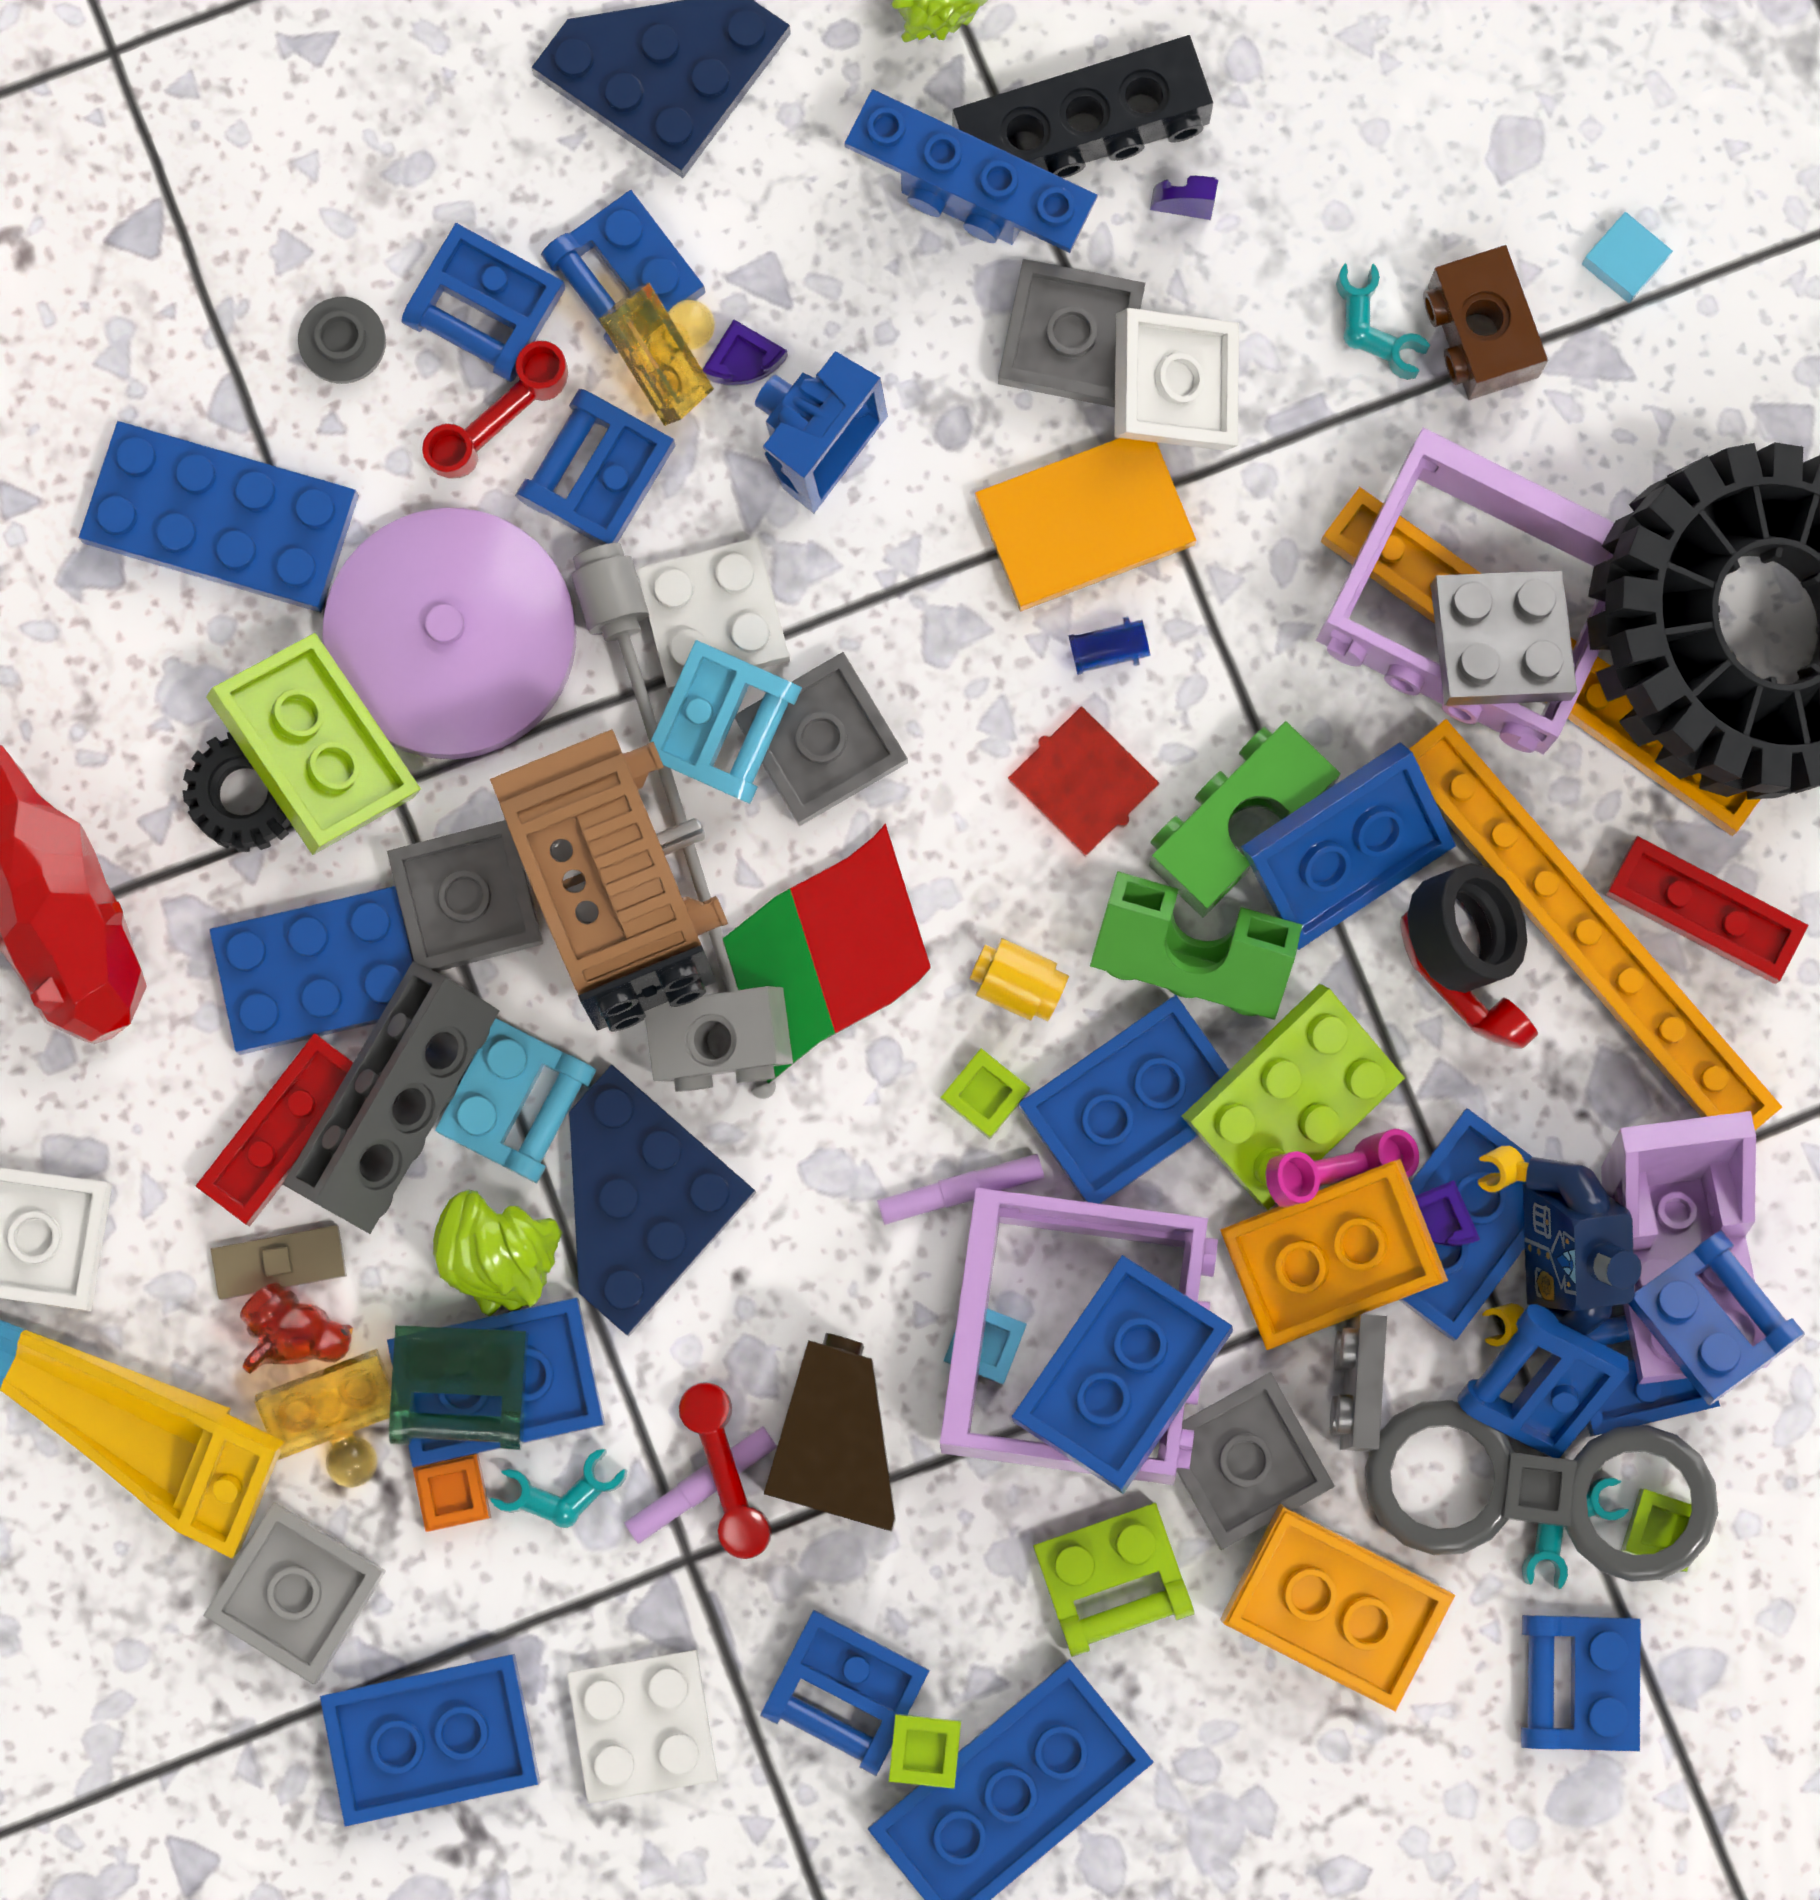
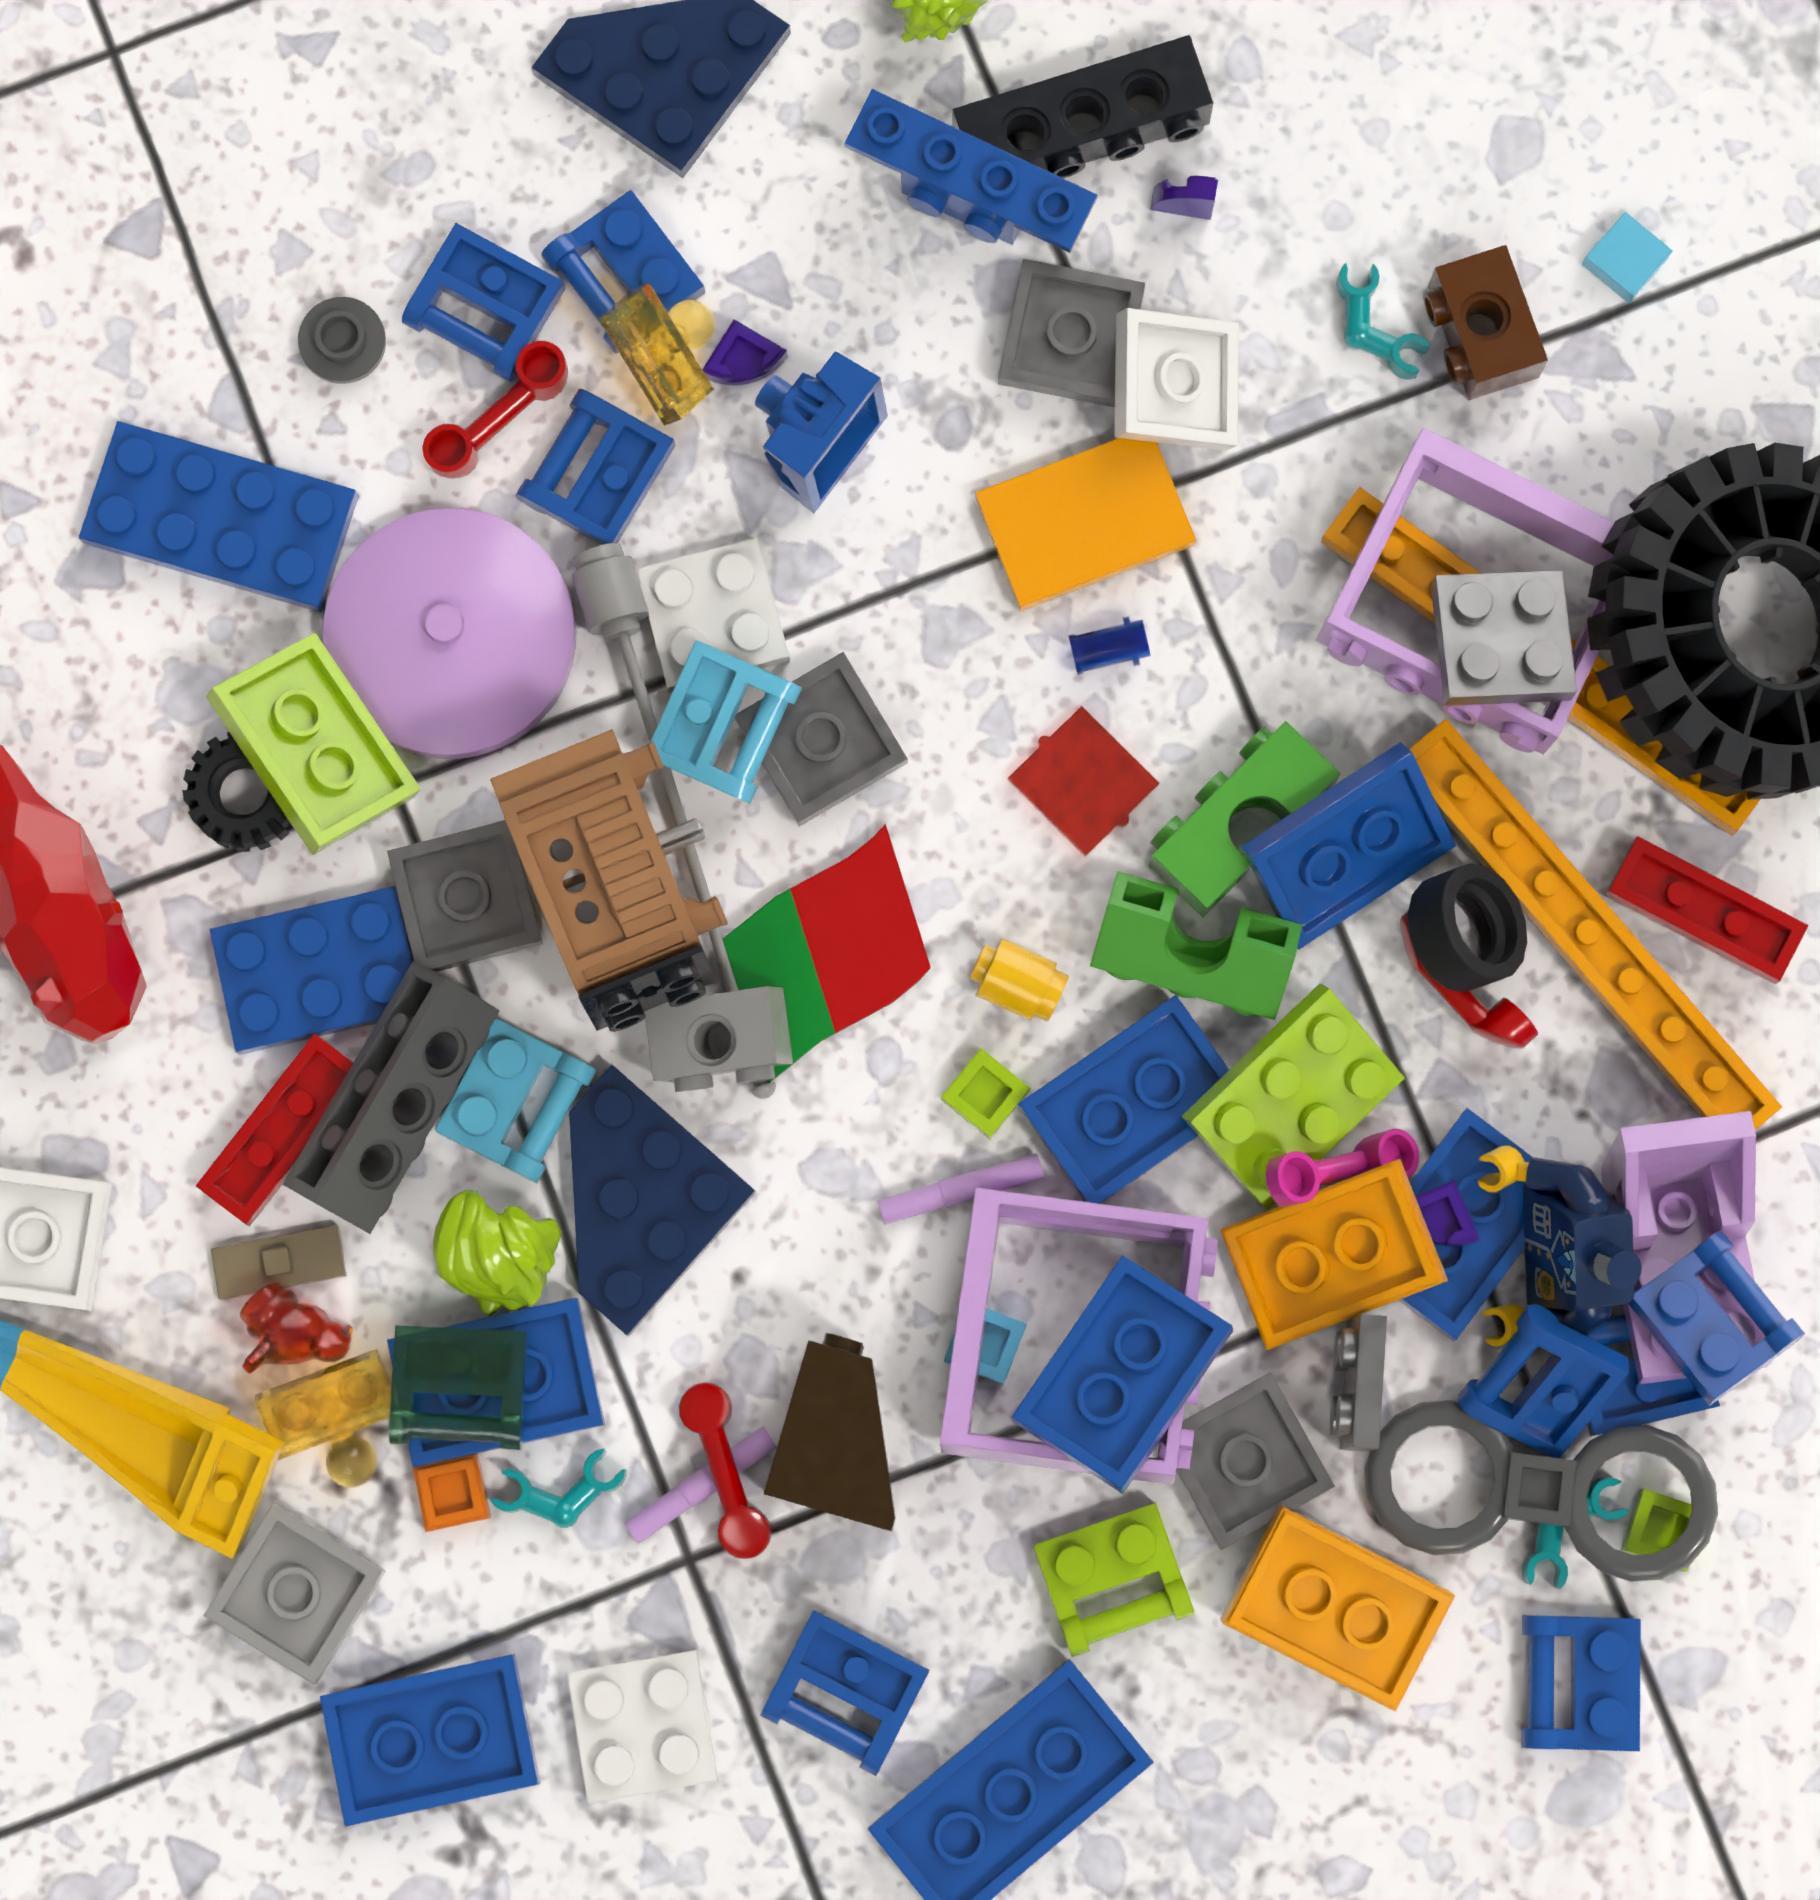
lime tile [889,1714,961,1789] -> none

